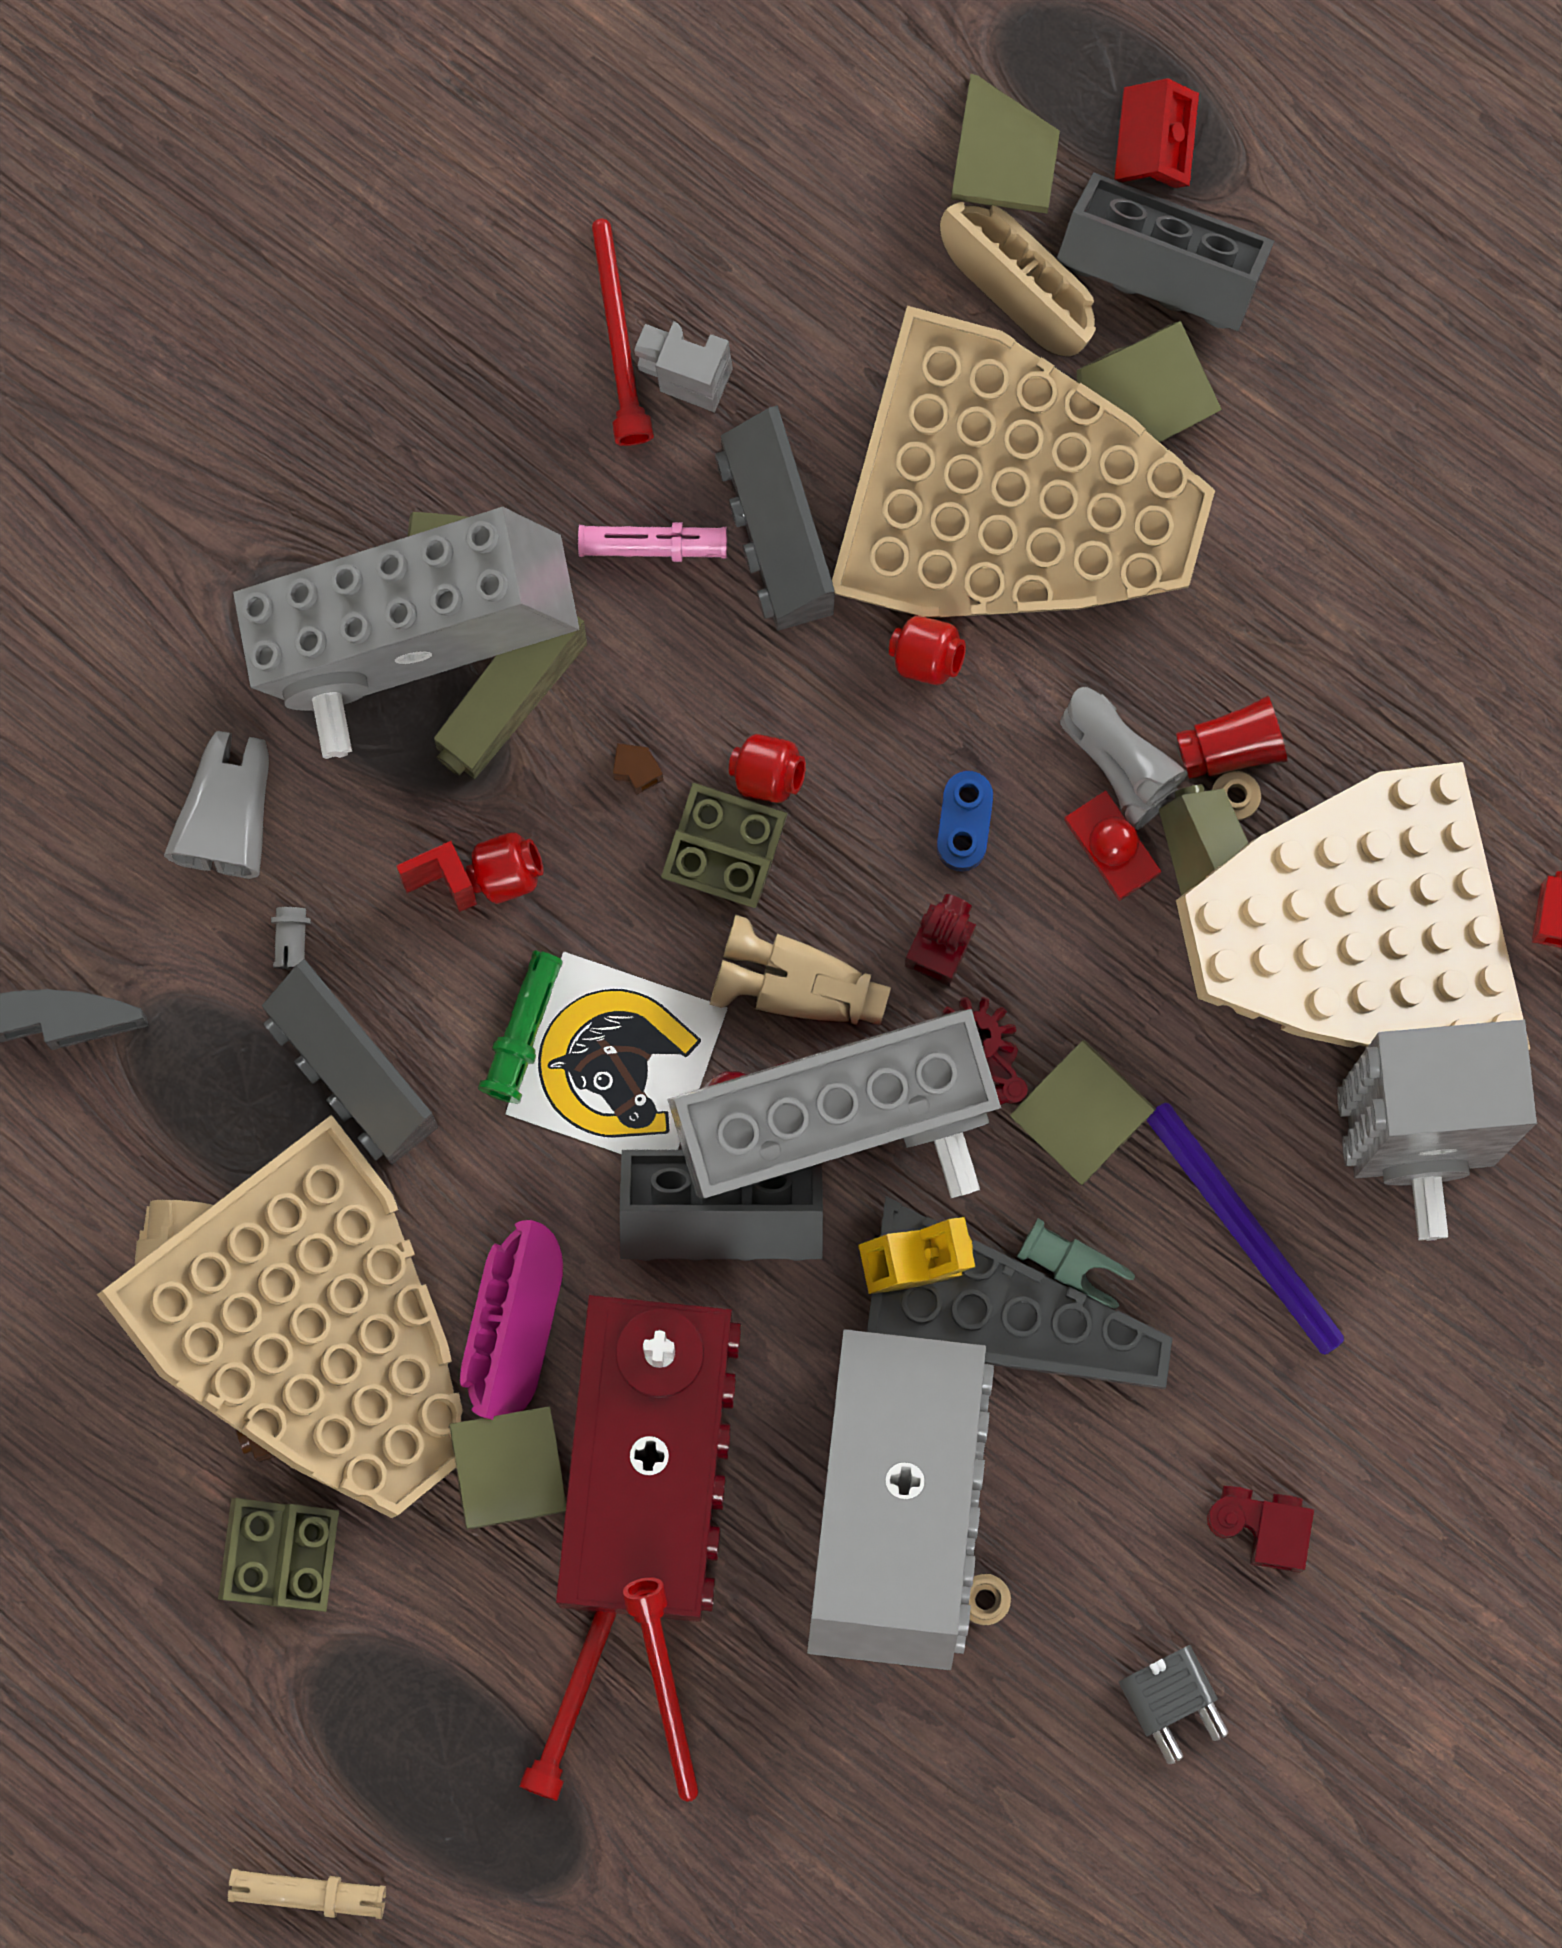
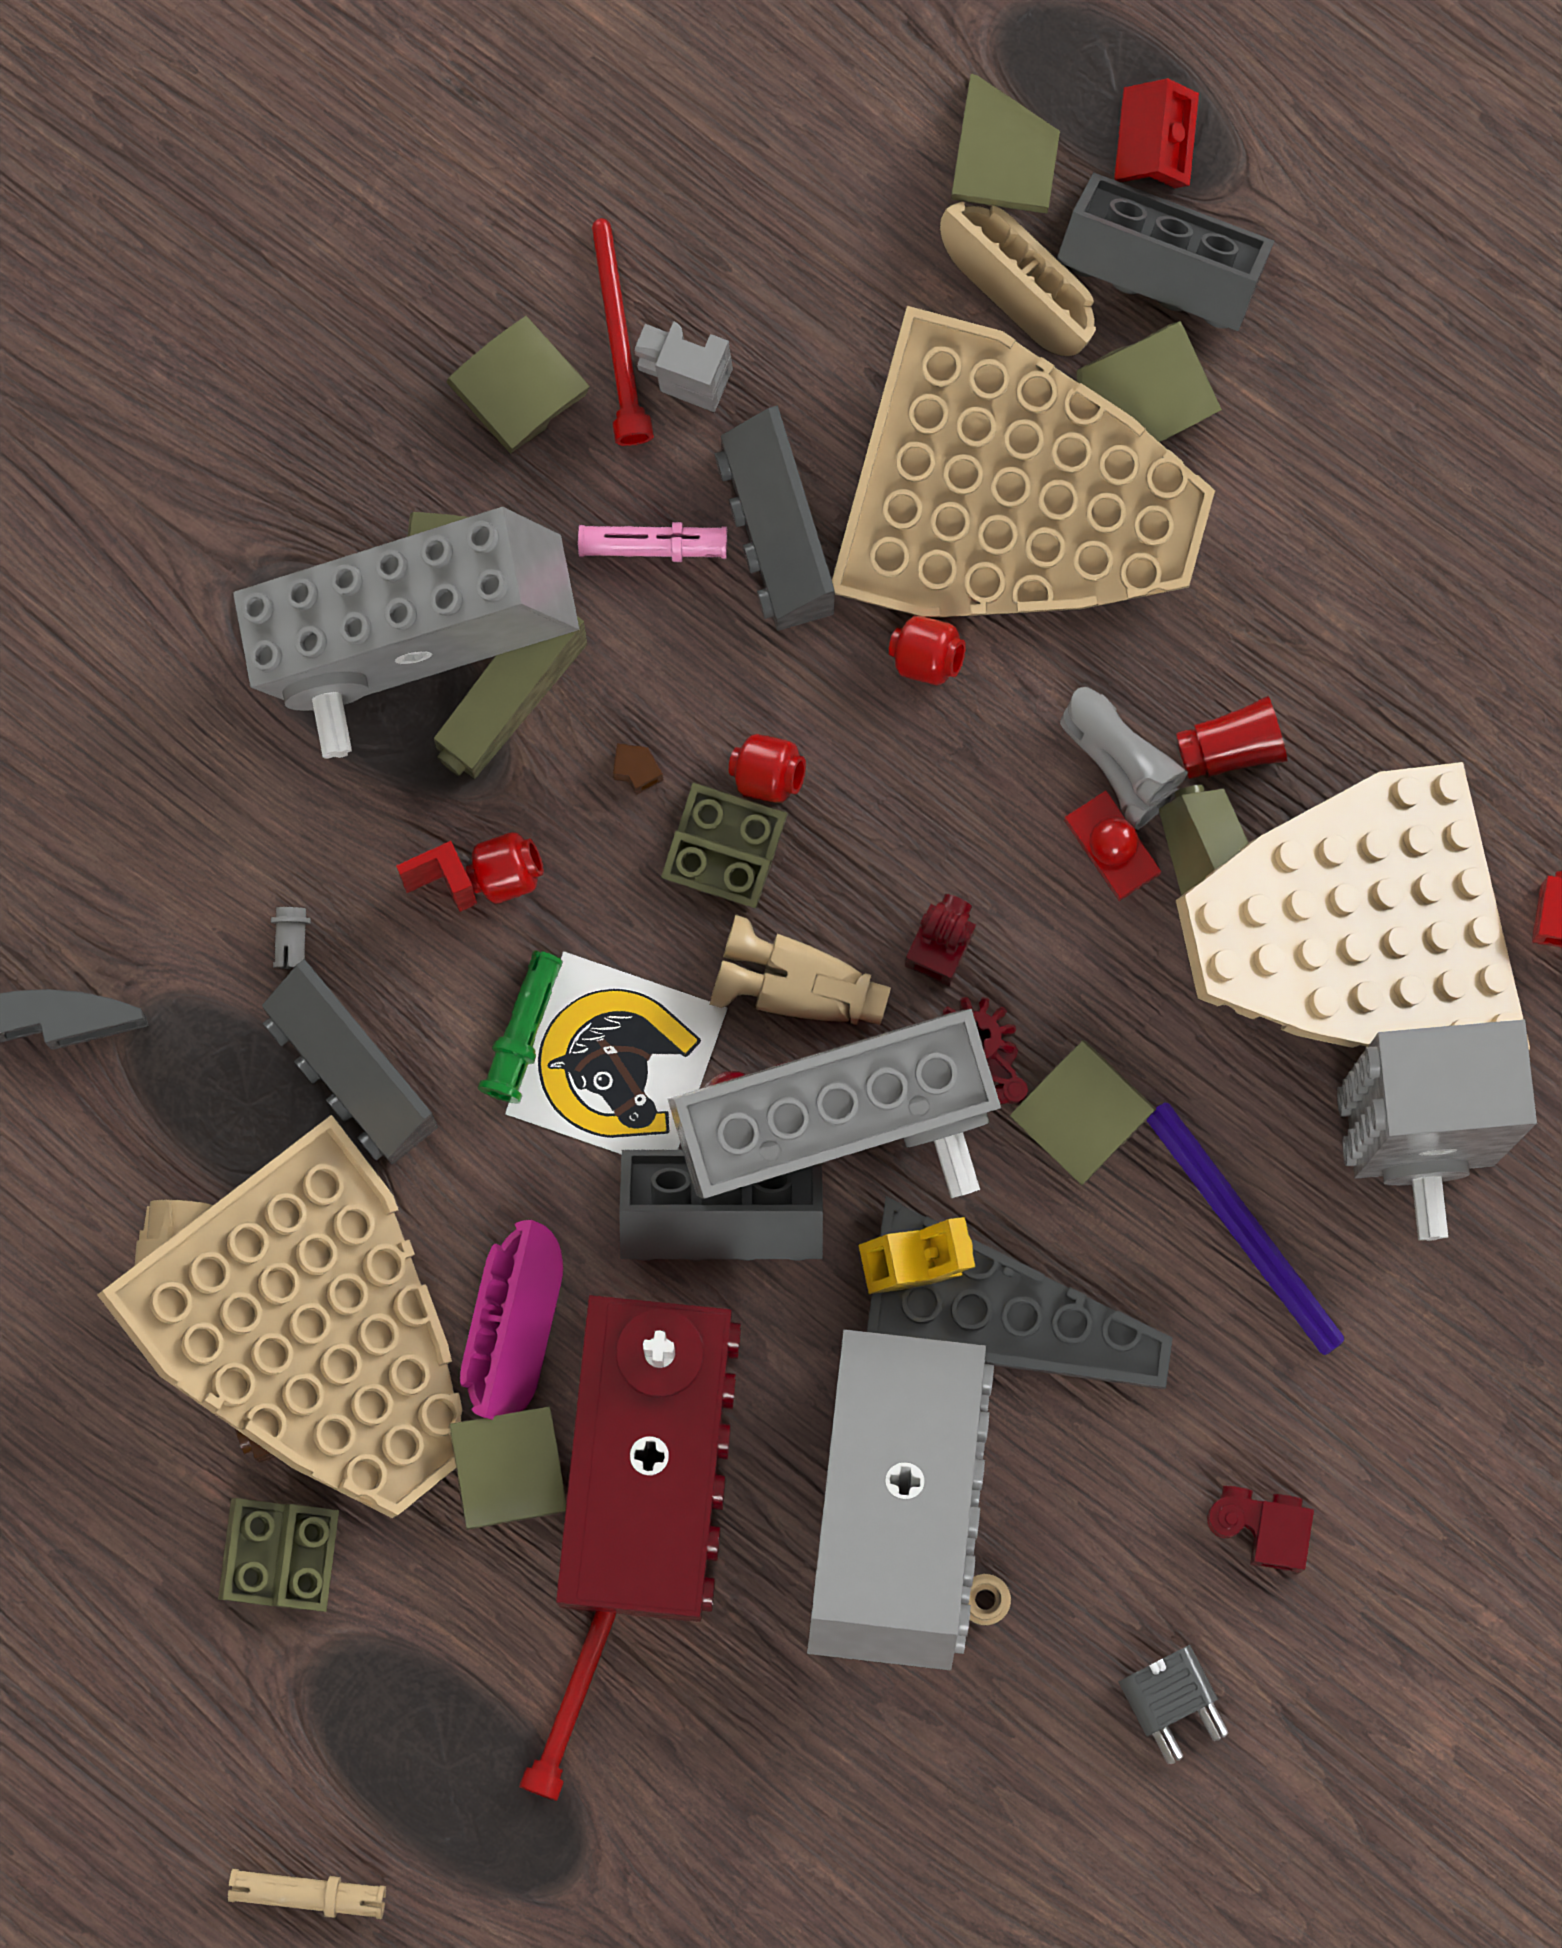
light grey piece [164,731,269,879] -> none
red piece [623,1578,698,1802] -> none
blue plate [937,771,993,872] -> none
sand green piece [1016,1218,1135,1308] -> none
tan plate [1212,771,1261,821] -> none
none -> olive slope [446,316,590,454]

